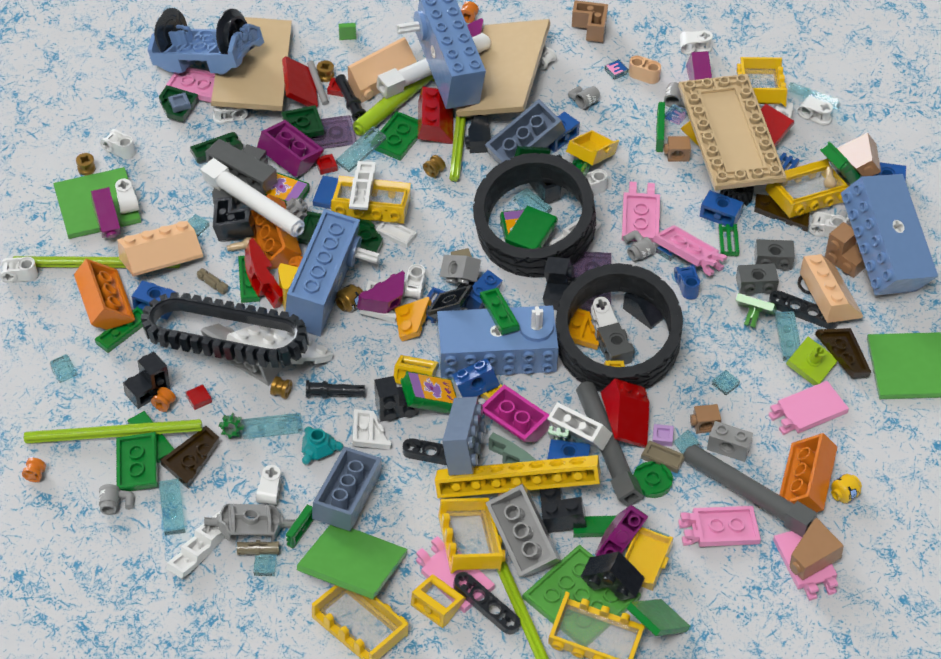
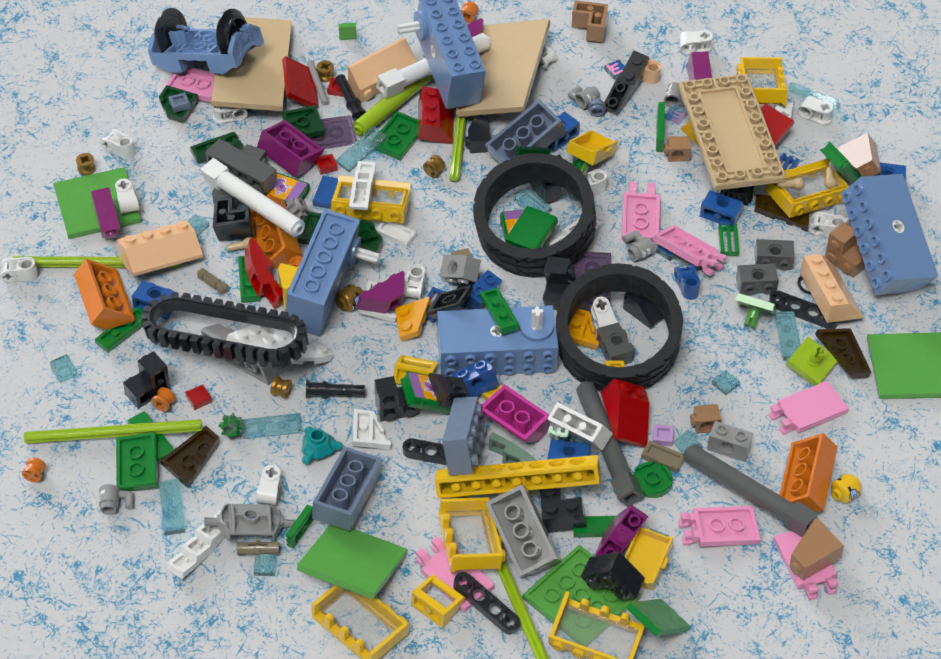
none -> black slope [428,373,468,408]
none -> sand blue plate [588,98,606,116]
none -> black slope [604,50,650,115]
none -> tan piece [777,177,805,190]

